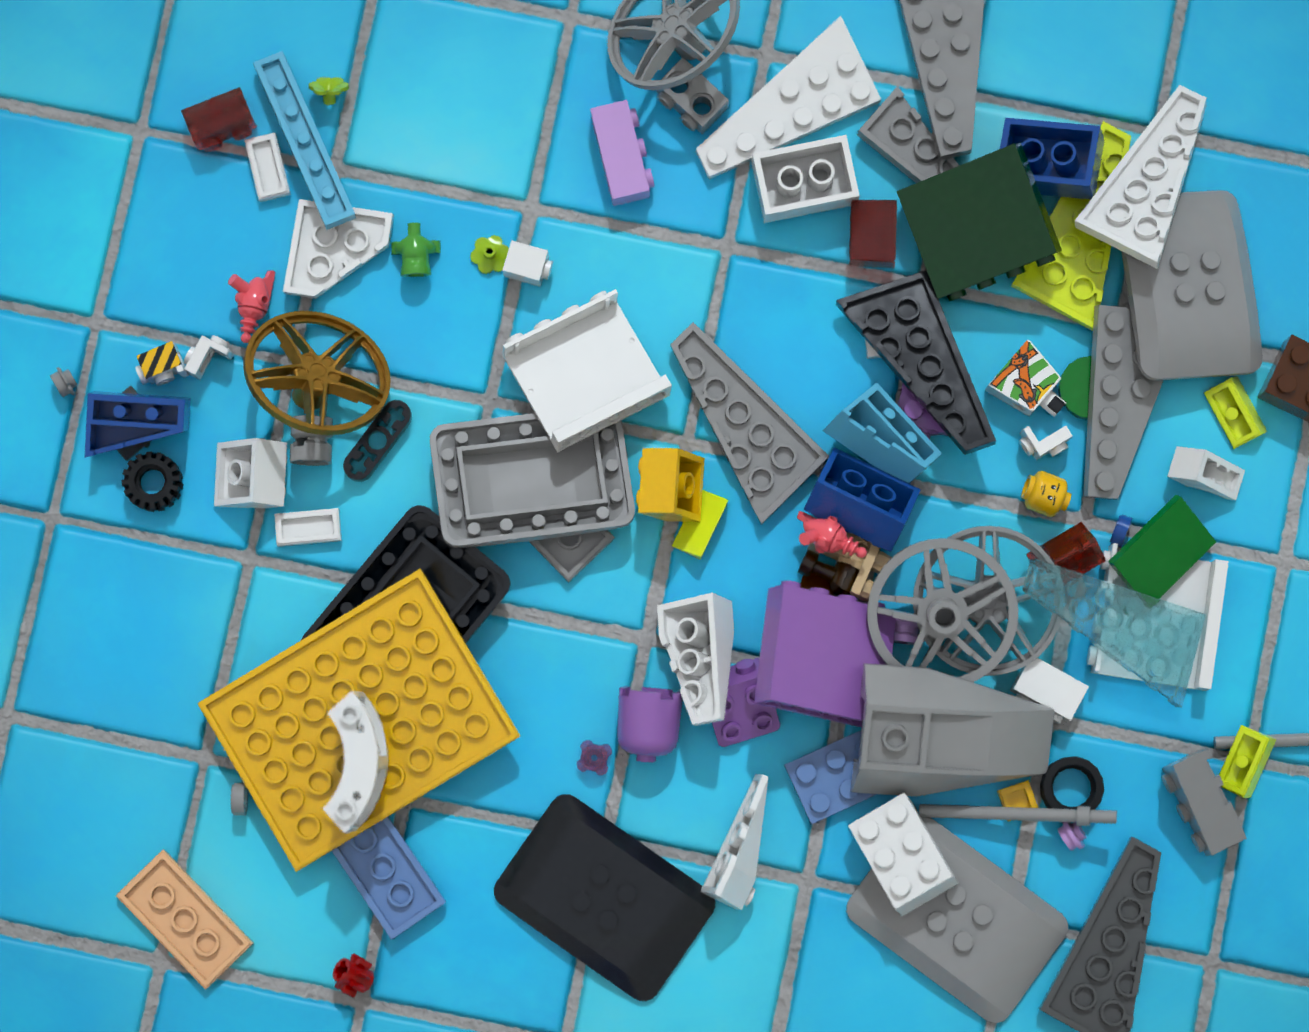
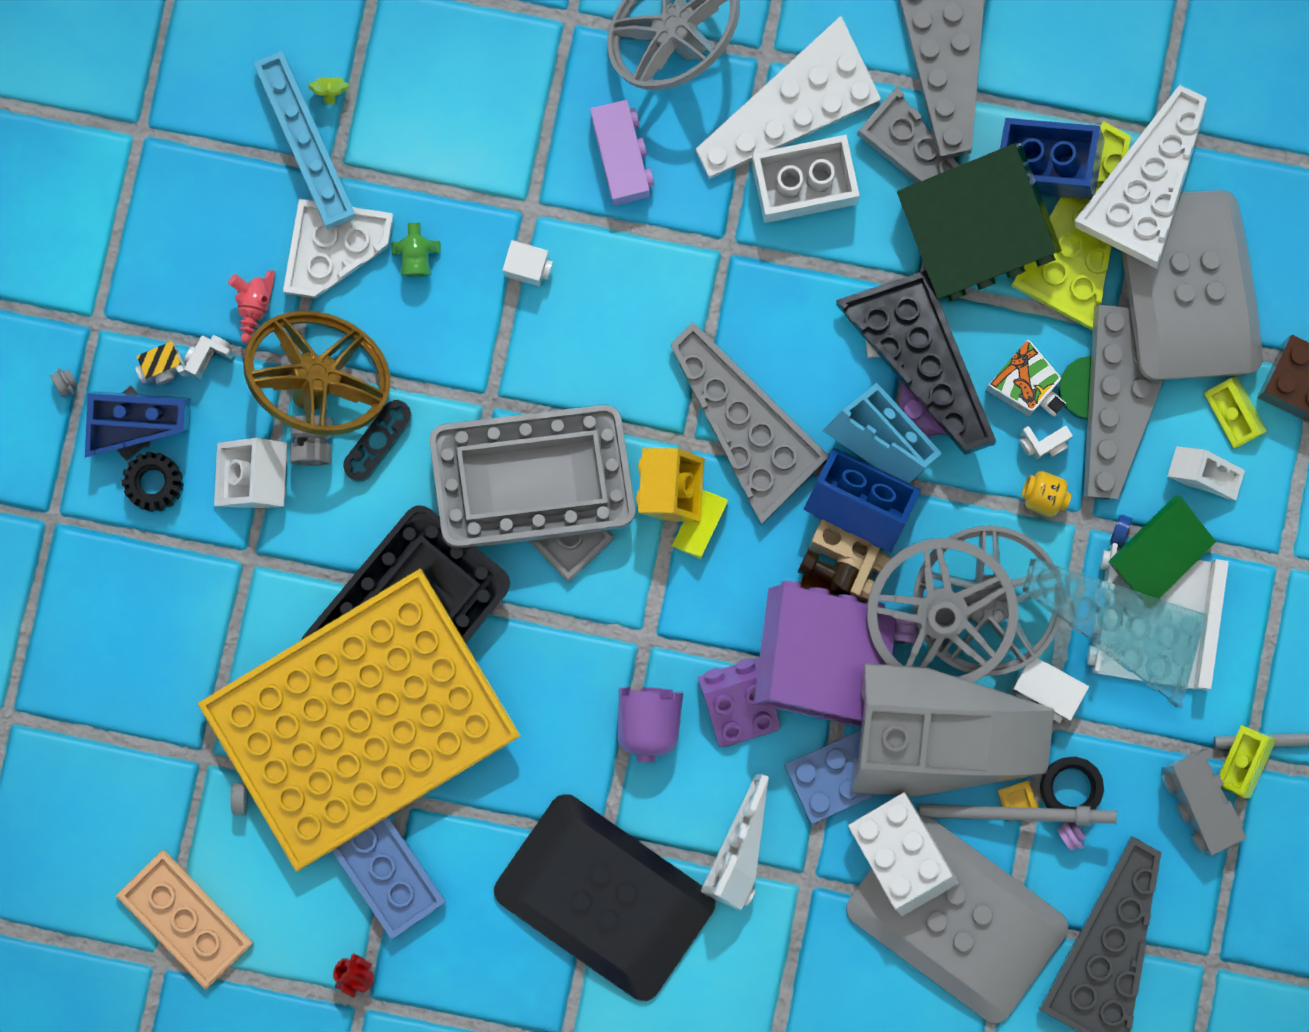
clear red brick [181,87,257,152] -> none
white tile [244,132,291,202] -> none
white tile [274,508,342,547] -> none
white window [322,691,388,833] -> none
lime plant [470,235,509,274] -> none
white panel [502,289,672,453] -> none
plate [577,740,612,776] -> none
light grey brick [657,57,729,134] -> none
white wedge [657,593,734,726] -> none
coral piece [797,511,867,558] -> none
clear red piece [849,200,897,268] -> none
clear red brick [1026,522,1106,593] -> none

